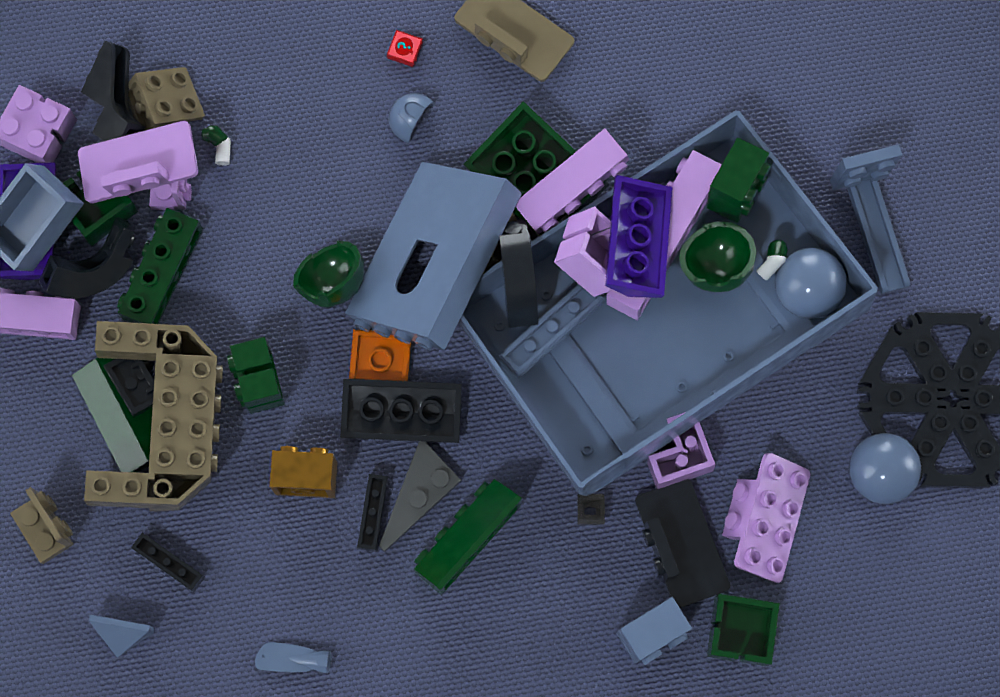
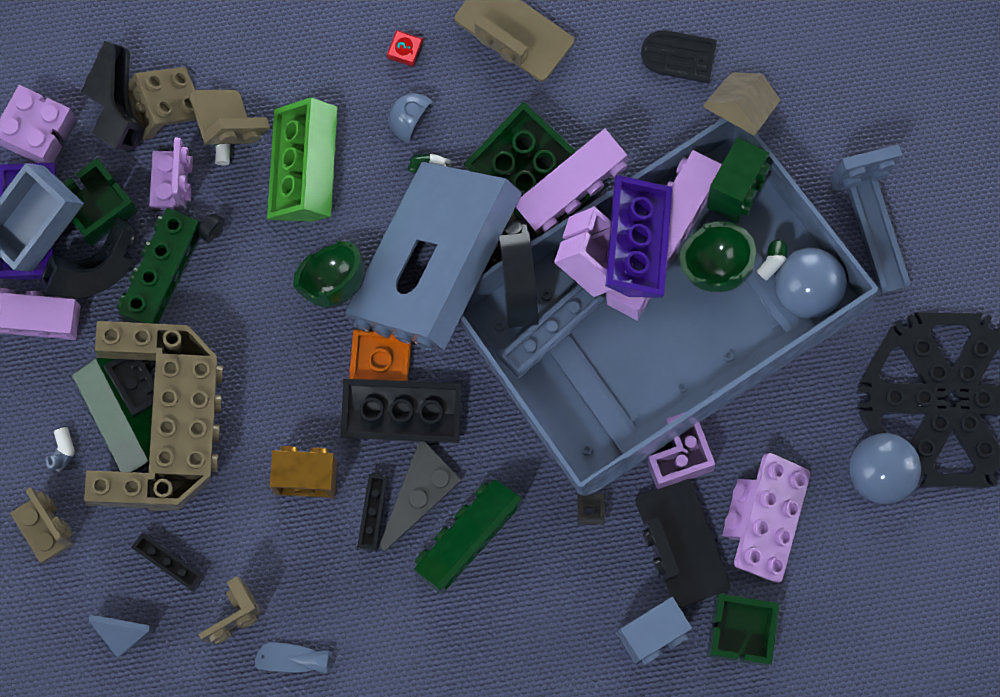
lavender bracket [78,121,198,203] -> none
dark green piece [227,337,285,414] -> none
none -> arm [46,427,75,471]
none -> dark tan bracket [190,90,270,145]
none -> black tile [198,213,225,243]
none -> dark tan bracket [198,576,262,645]
none -> bright green slope [267,98,337,222]
none -> arm [408,154,452,174]
none -> black window [641,31,717,84]
none -> dark tan slope [703,72,780,136]

